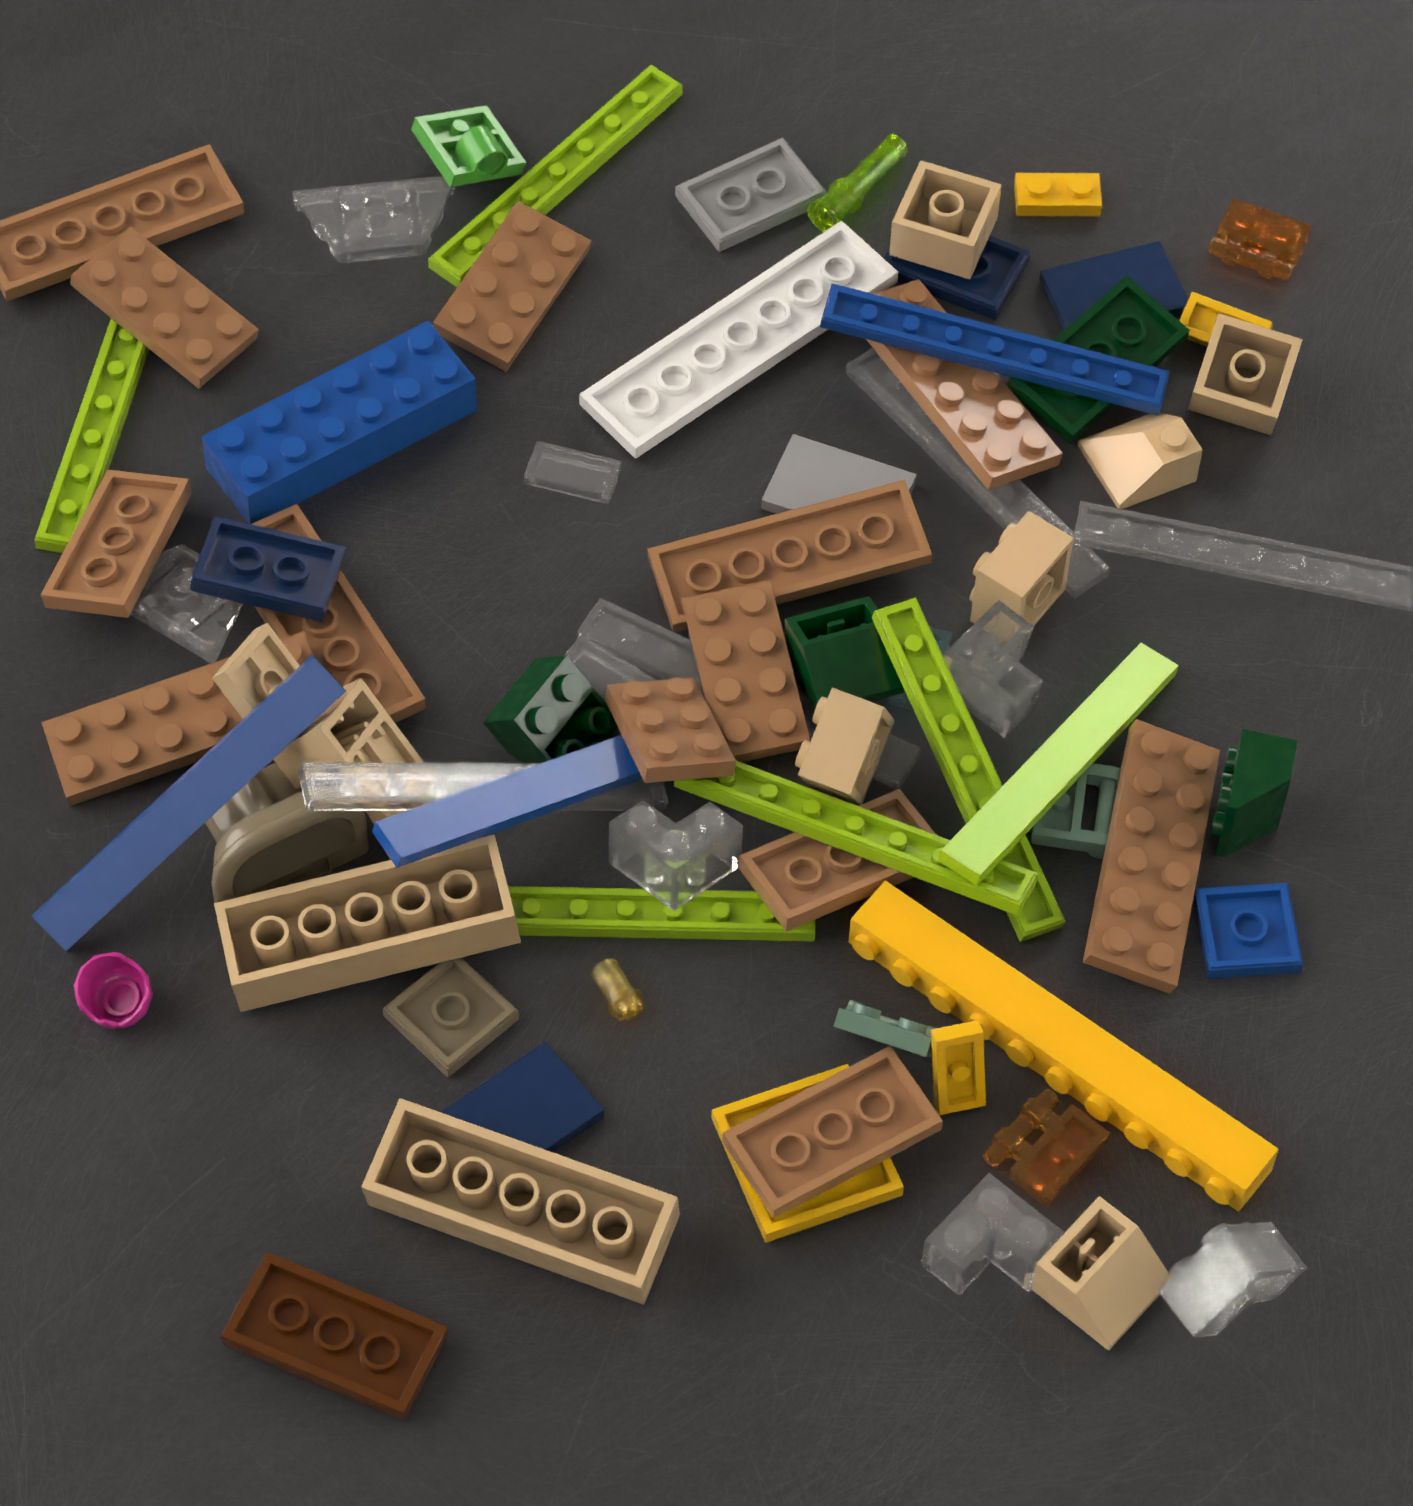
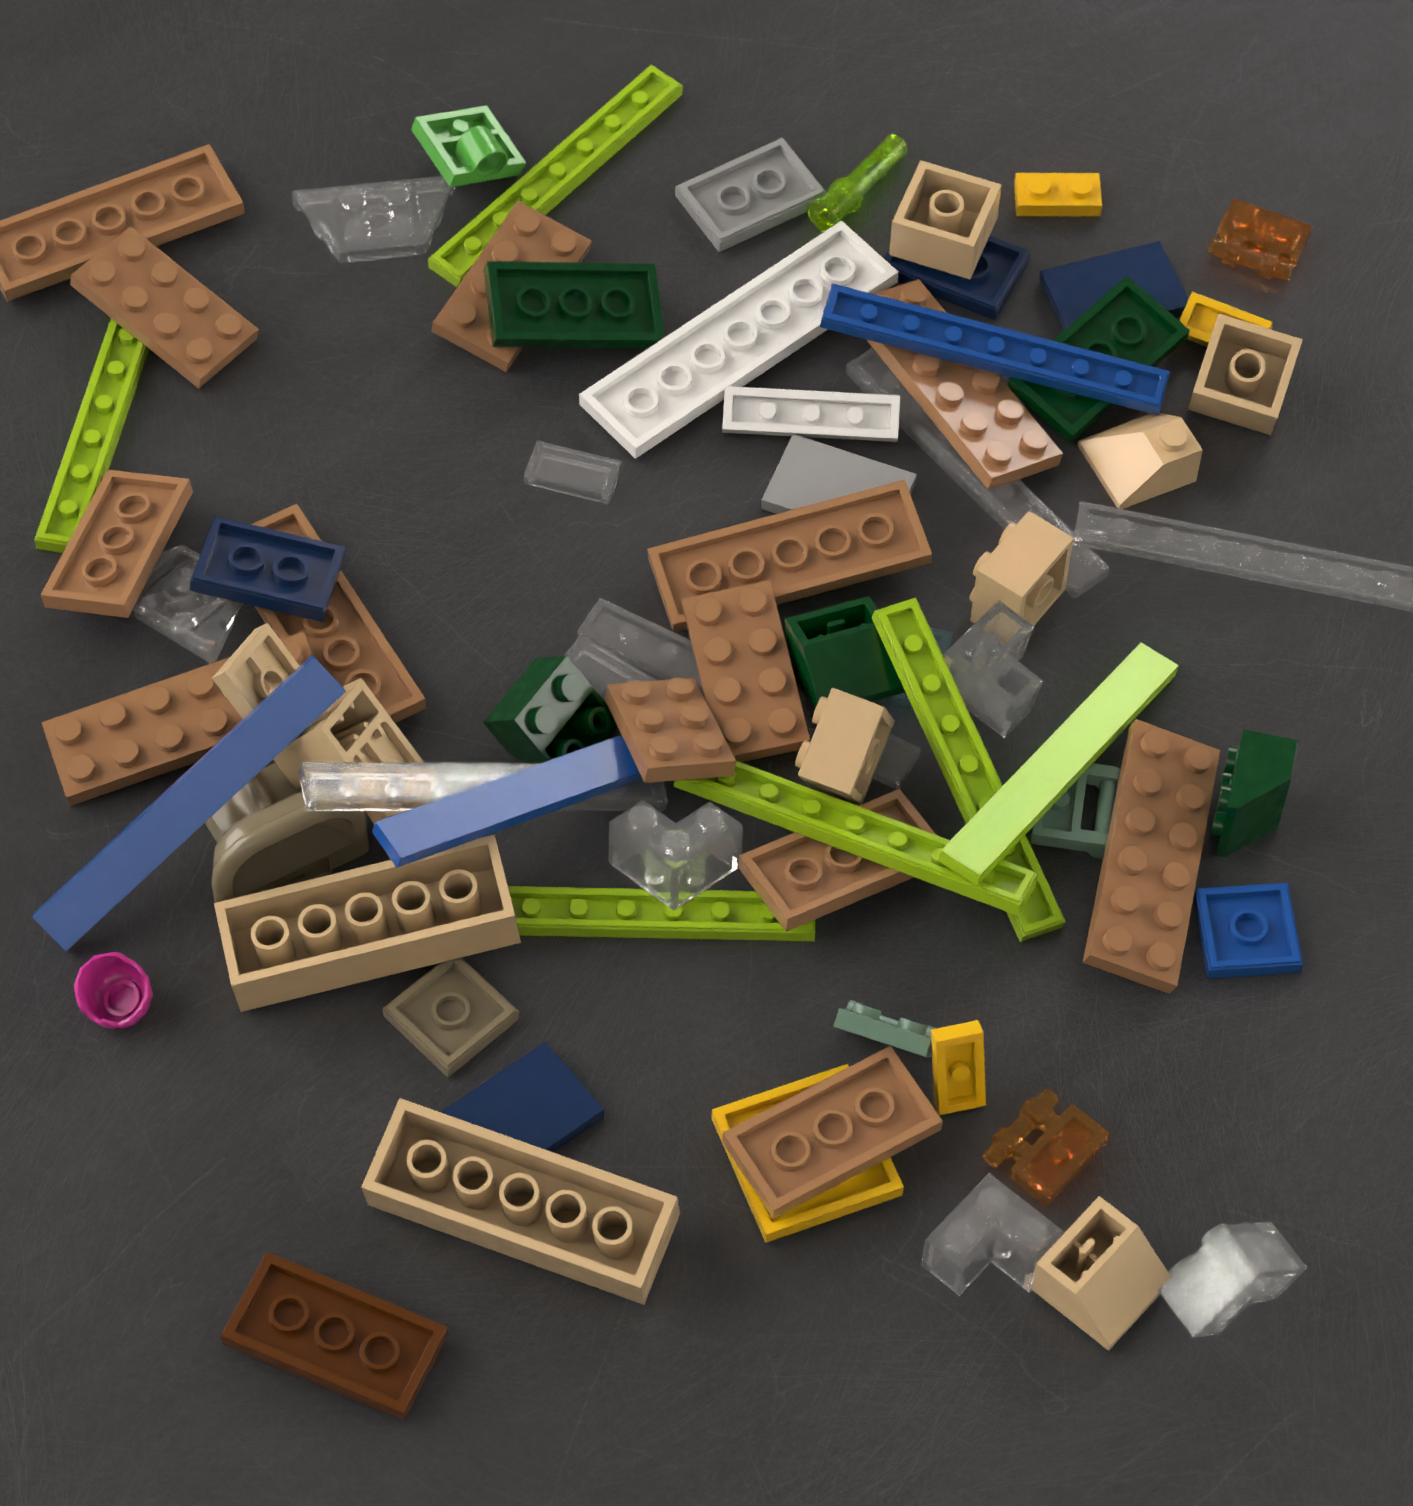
blue brick [201,320,477,524] -> none
clear yellow pin [590,958,644,1021] -> none
yellow brick [848,880,1279,1212] -> none
none -> dark green plate [484,261,665,348]
none -> white plate [722,386,900,442]

